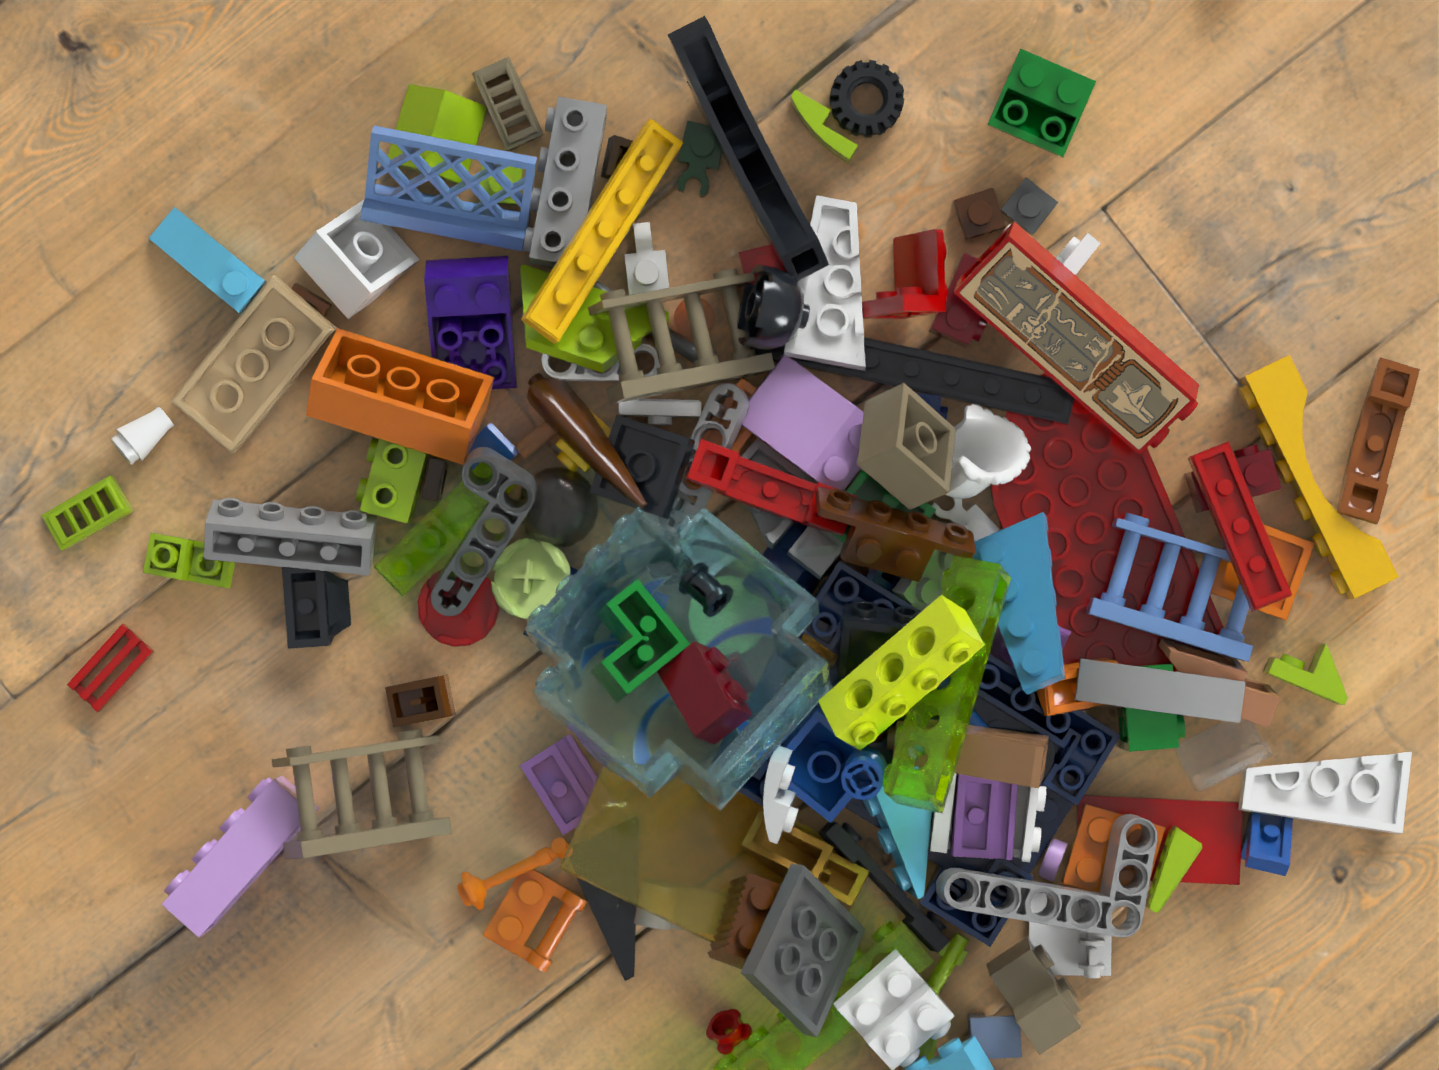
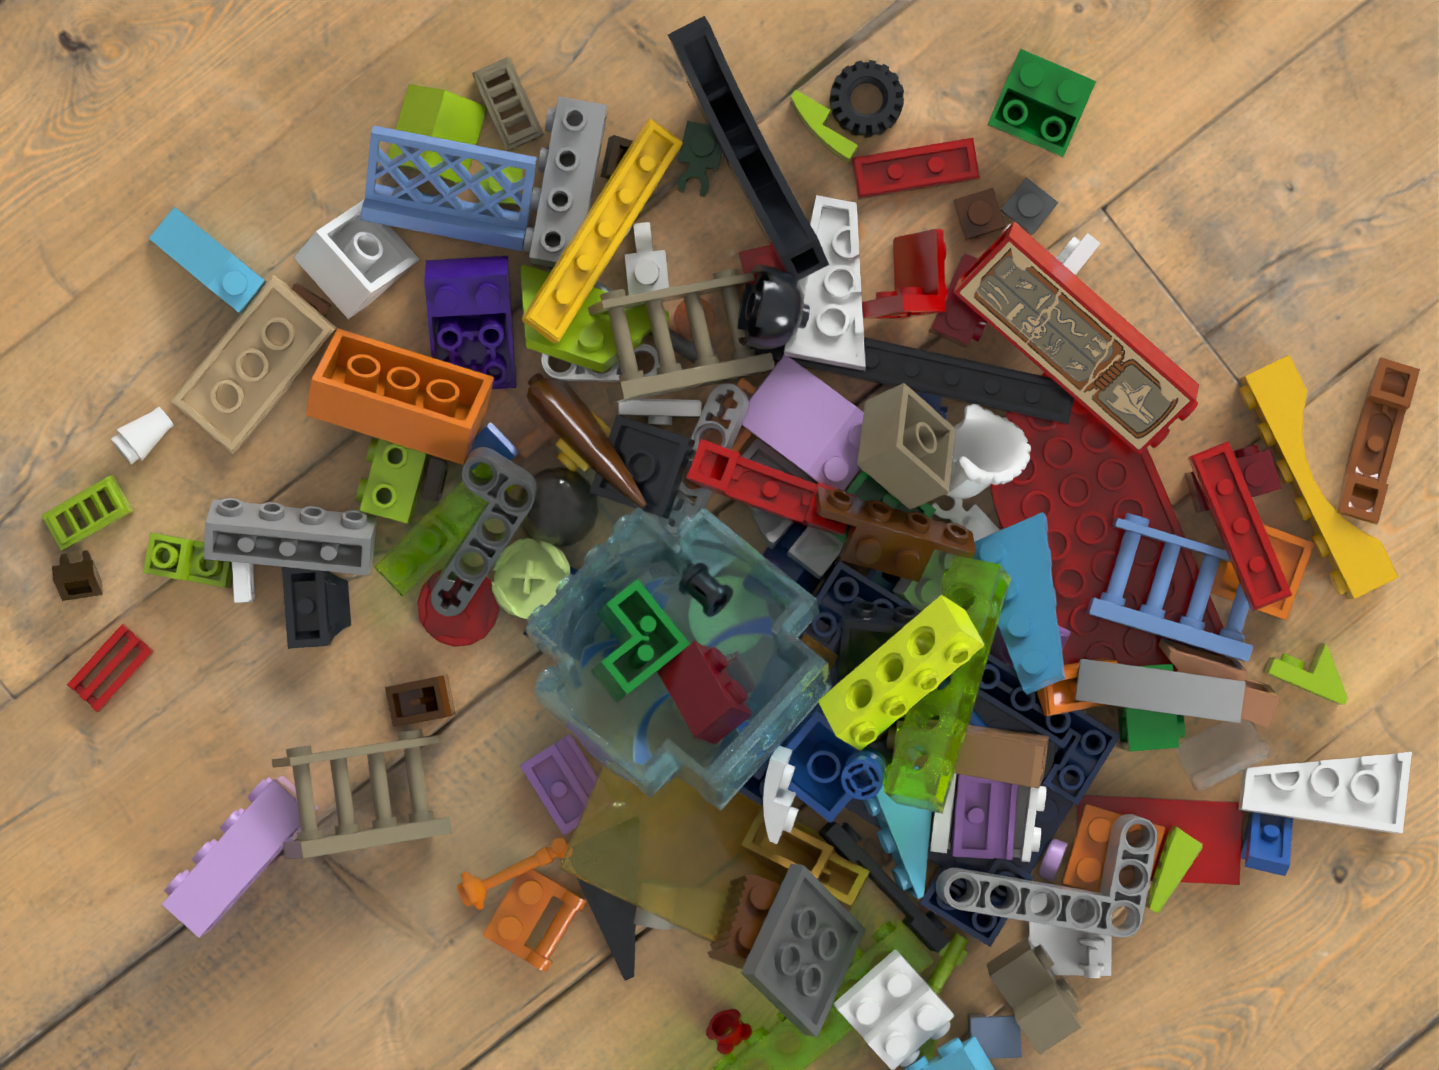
none -> dark brown tile [52,550,103,601]
none -> white tile [232,562,255,603]
none -> red tile [851,138,980,200]

